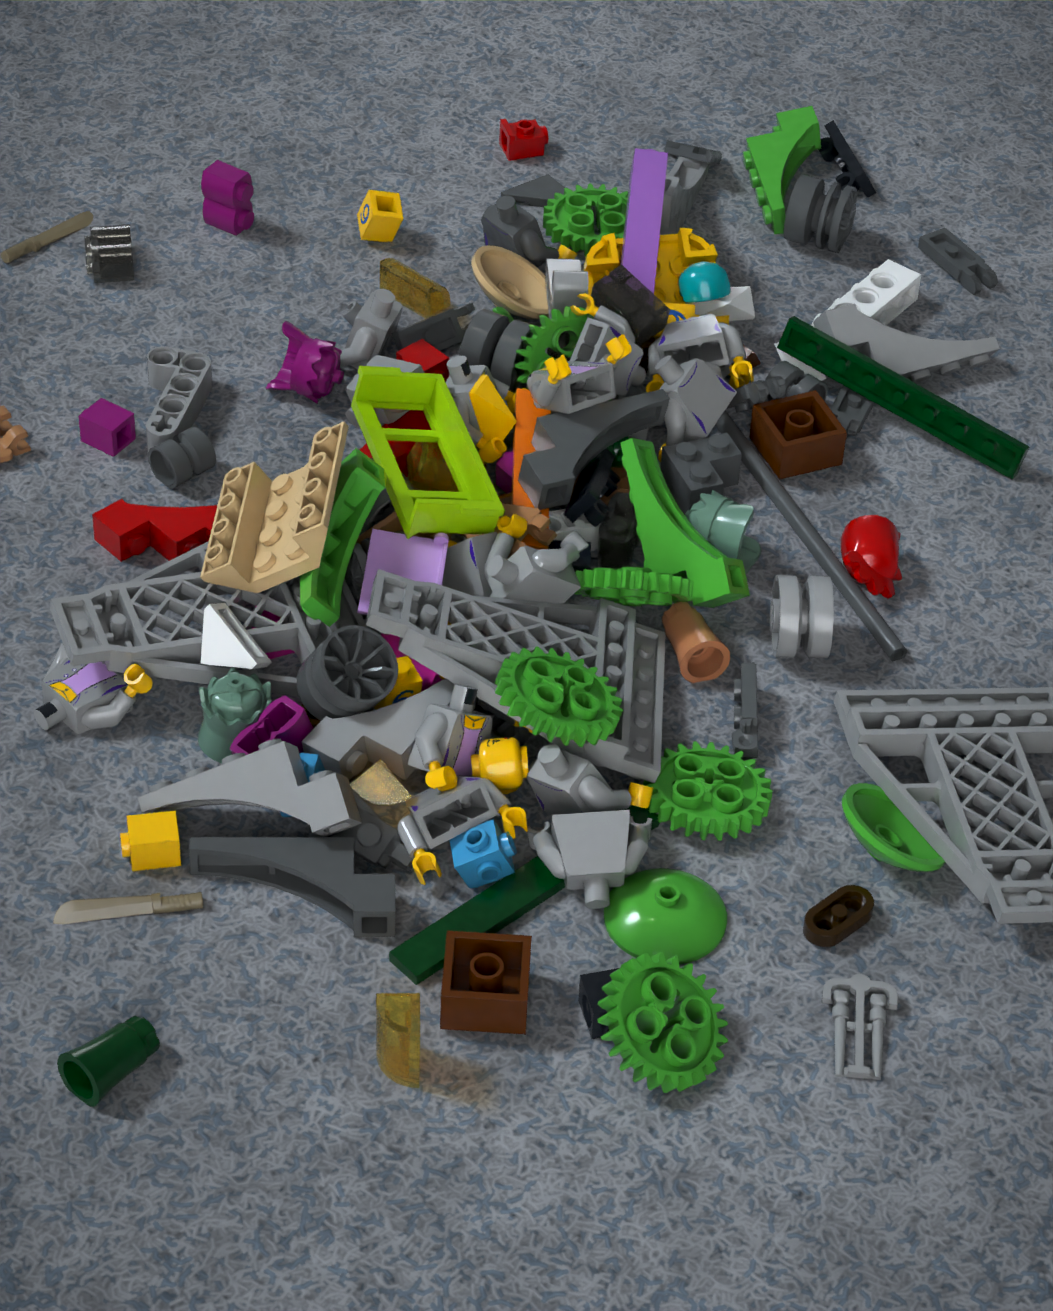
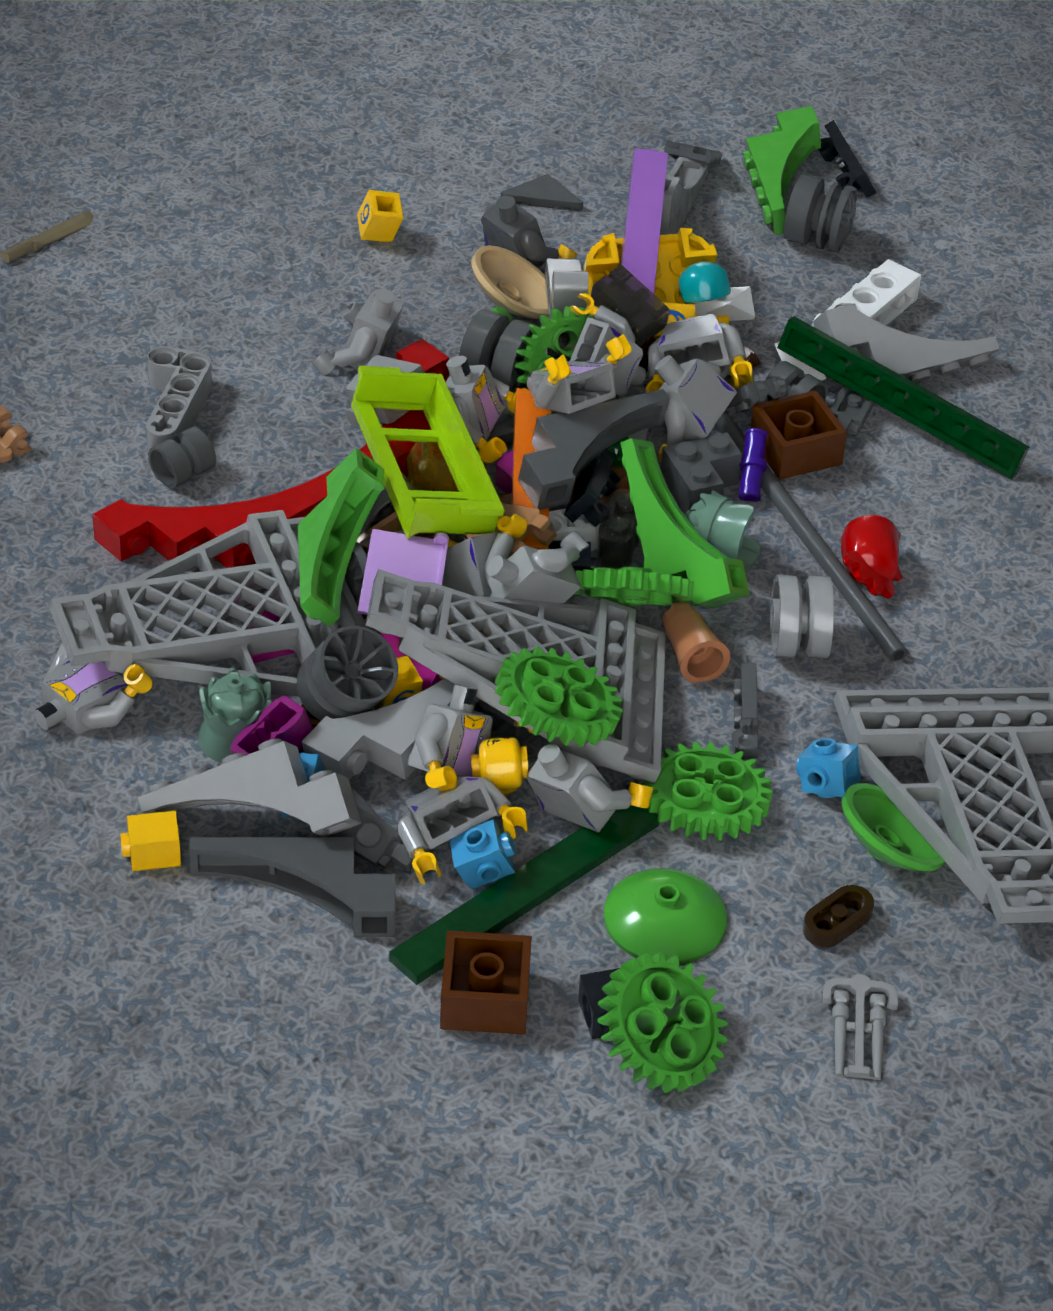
dark tan piece [53,892,203,924] -> none
dark green plant [57,1016,160,1107] -> none
magenta brick [79,398,136,457] -> none
clear smoke brick [84,224,134,283] -> none
tan slope [200,421,349,593] -> none
magenta brick [201,160,254,236] -> none
white slope [201,603,272,669] -> none
magenta hat [266,321,344,404] -> none
clear yellow brick [349,759,412,806] -> none
clear yellow brick [376,993,420,1088] -> none
clear yellow brick [380,258,451,319] -> none
dark grey hinge [391,302,475,351] -> none
yellow slope [469,375,517,442] -> none
red brick [499,119,549,161] -> none
light grey torso [527,810,652,909] -> none
bright green gear [543,183,628,256] -> none
dark grey hinge [918,228,998,295] -> none
none -> dark purple pin [738,428,768,502]
none -> dark azure brick [796,738,861,798]

